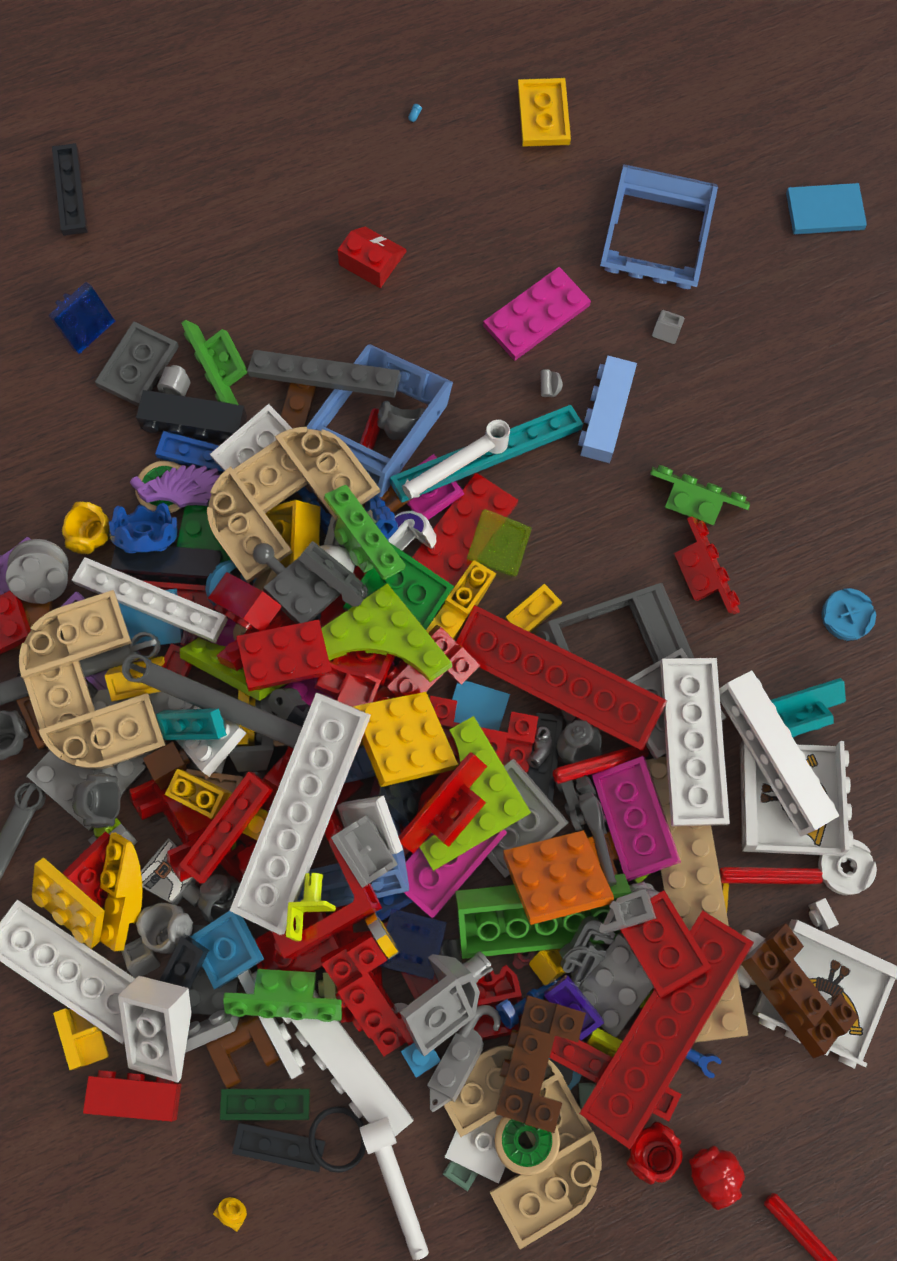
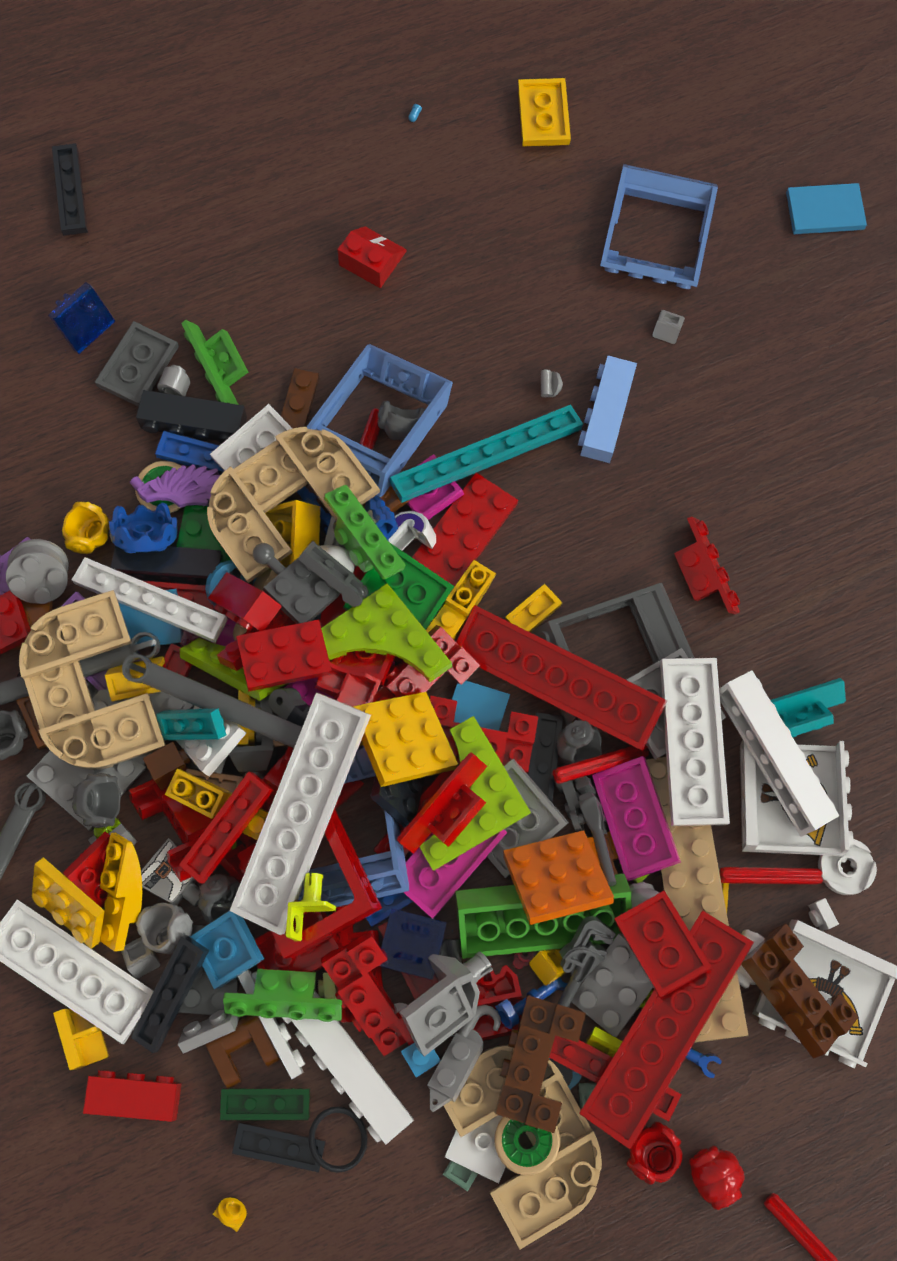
white slope [118,976,191,1082] -> none
dark grey plate [247,350,401,398] -> none
light grey hinge [331,815,398,888] -> none
white plate [337,796,403,854] -> none
white piece [360,1117,429,1260] -> none
yellow piece [365,913,399,959] -> none
white piece [402,420,510,499] -> none
clear neon green tile [467,509,532,577] -> none
dark pink plate [483,267,591,361] -> none
flat silver arm [527,727,553,768] -> none
dark purple plate [544,975,604,1040] -> none
light grey slope [599,889,656,934] -> none
bright green bracket [650,465,750,525] -> none
dark azure tile [821,588,876,641] -> none

